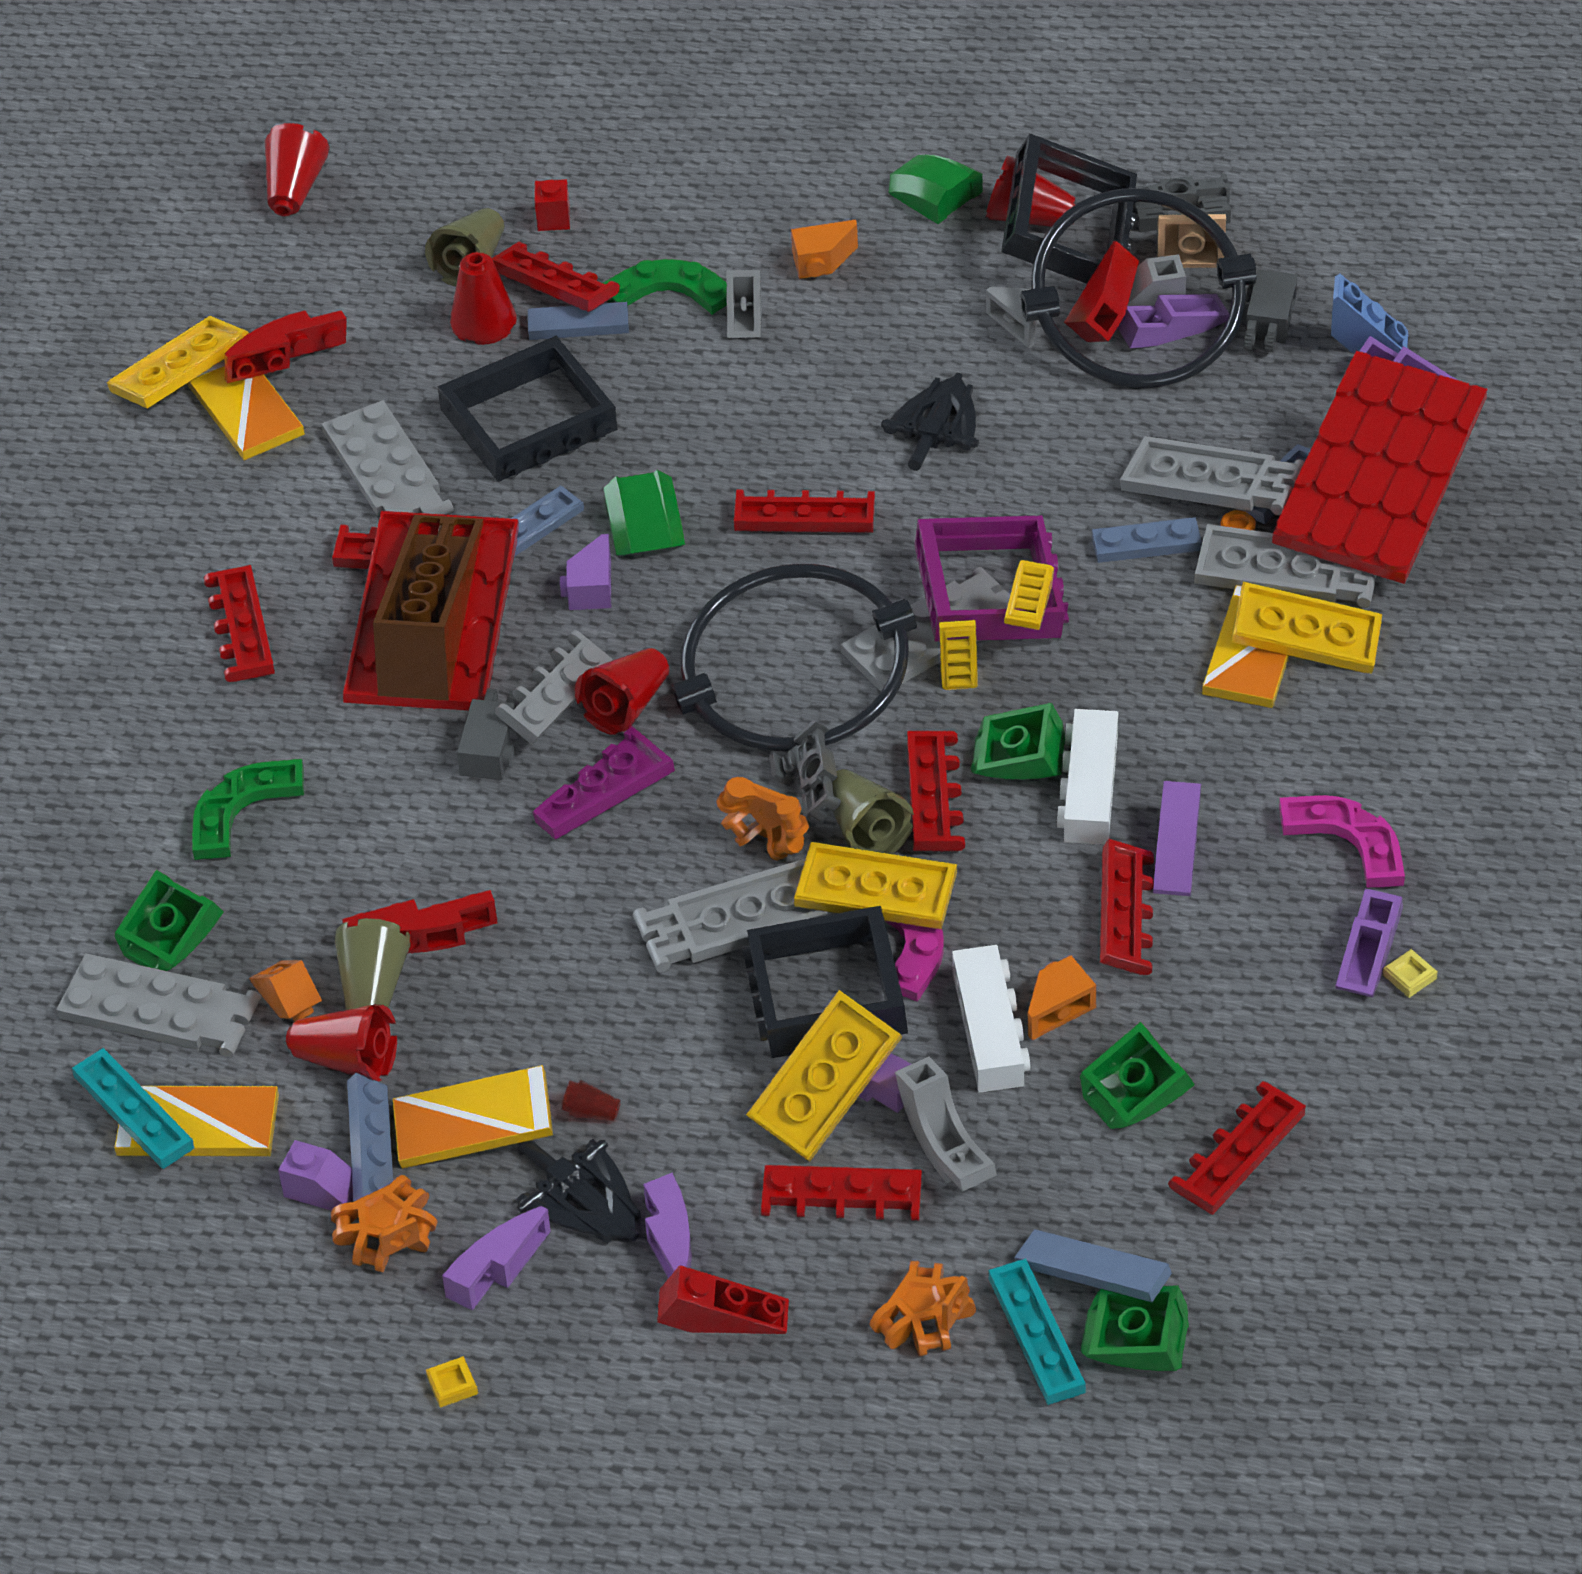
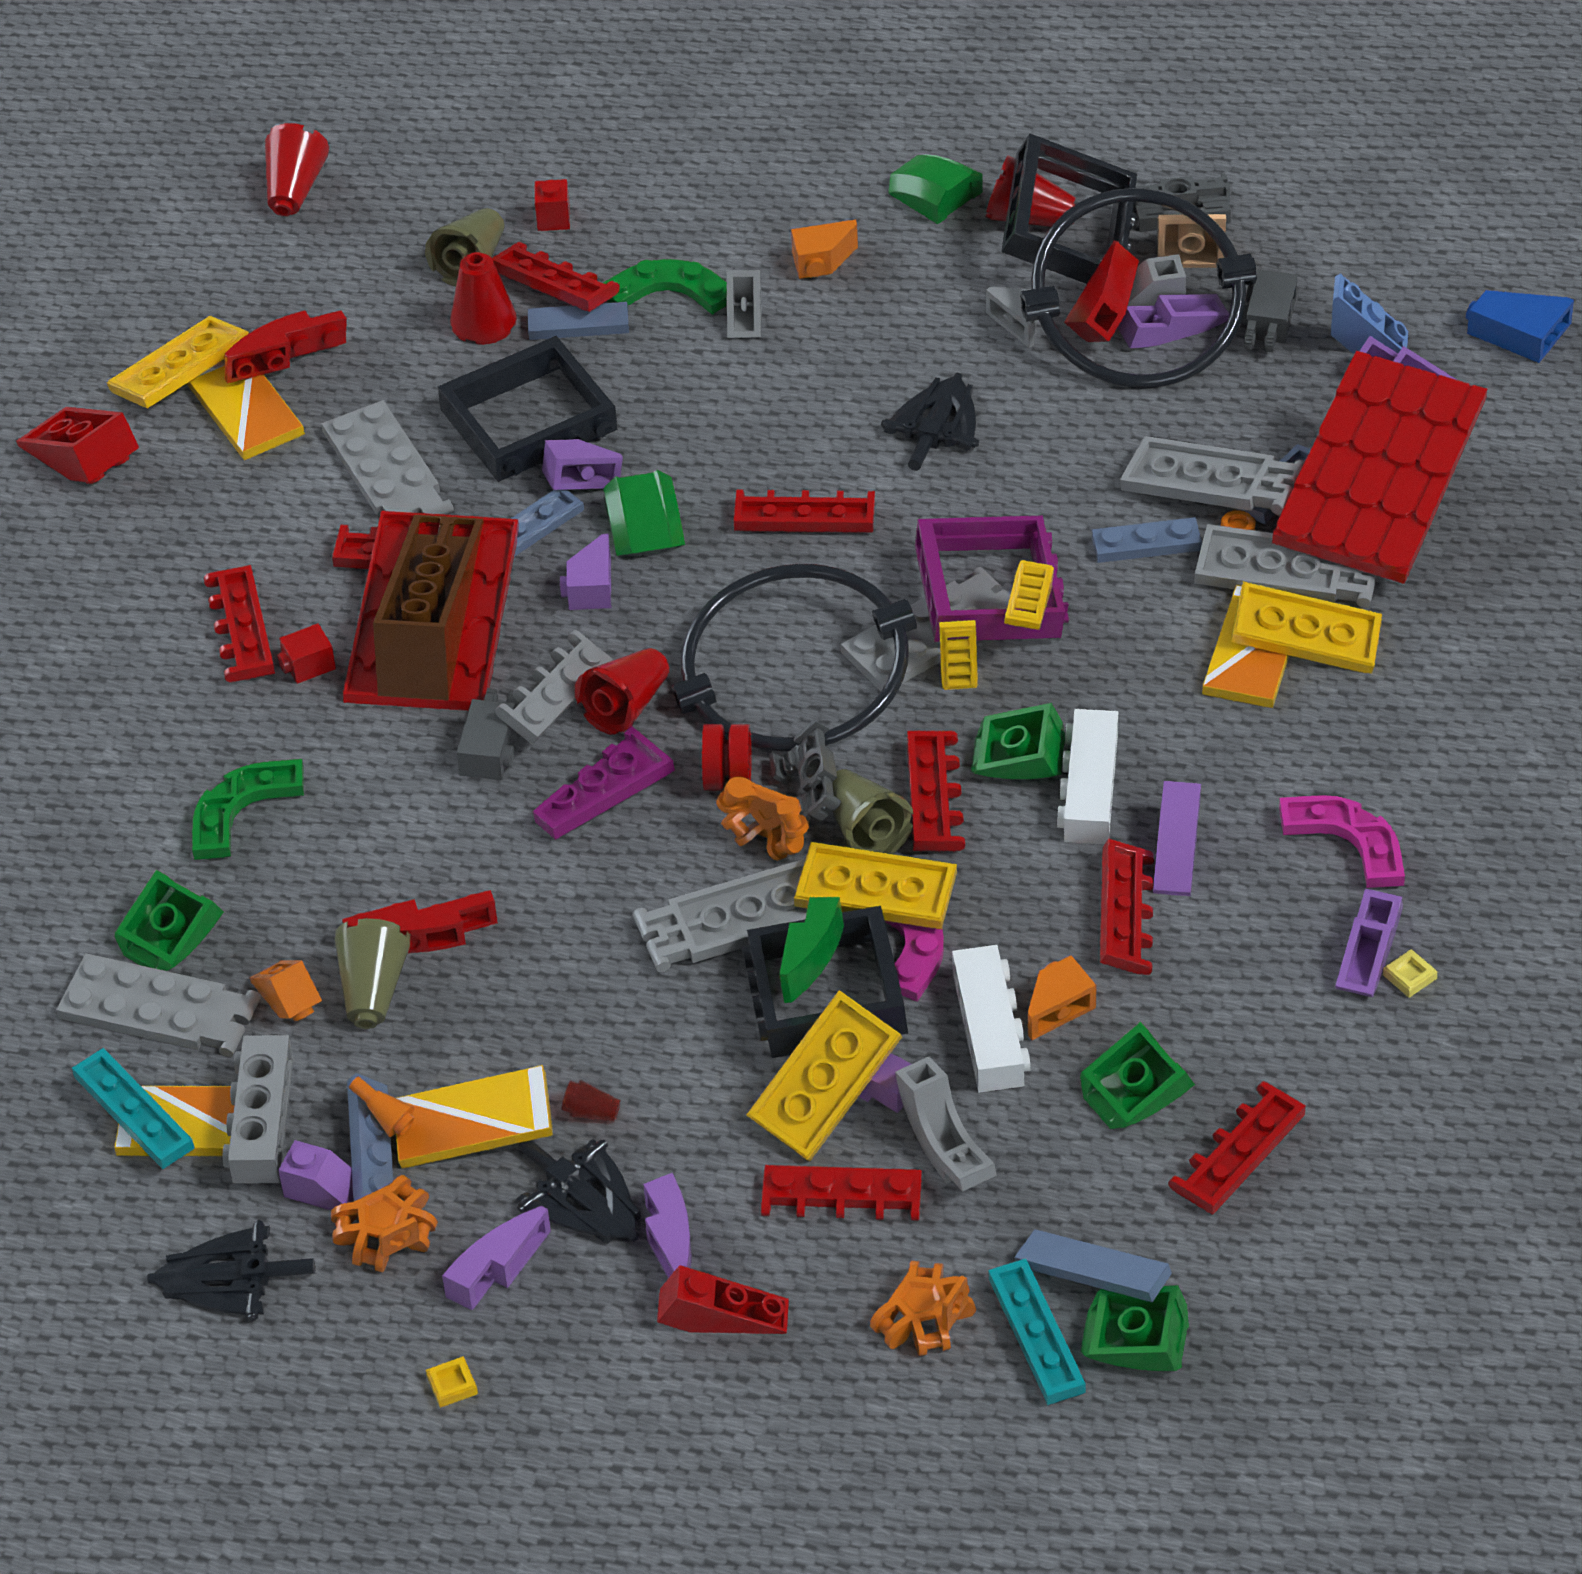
red cone [286,1004,397,1082] -> none
none -> red slope [16,407,139,484]
none -> black bar [147,1220,316,1321]
none -> light grey brick [223,1035,294,1183]
none -> red brick [277,623,336,684]
none -> orange cone [349,1076,415,1137]
none -> medium lavender slope [542,439,623,490]
none -> red wheel [702,724,752,791]
none -> green slope [779,897,844,1003]
none -> blue slope [1465,290,1574,363]

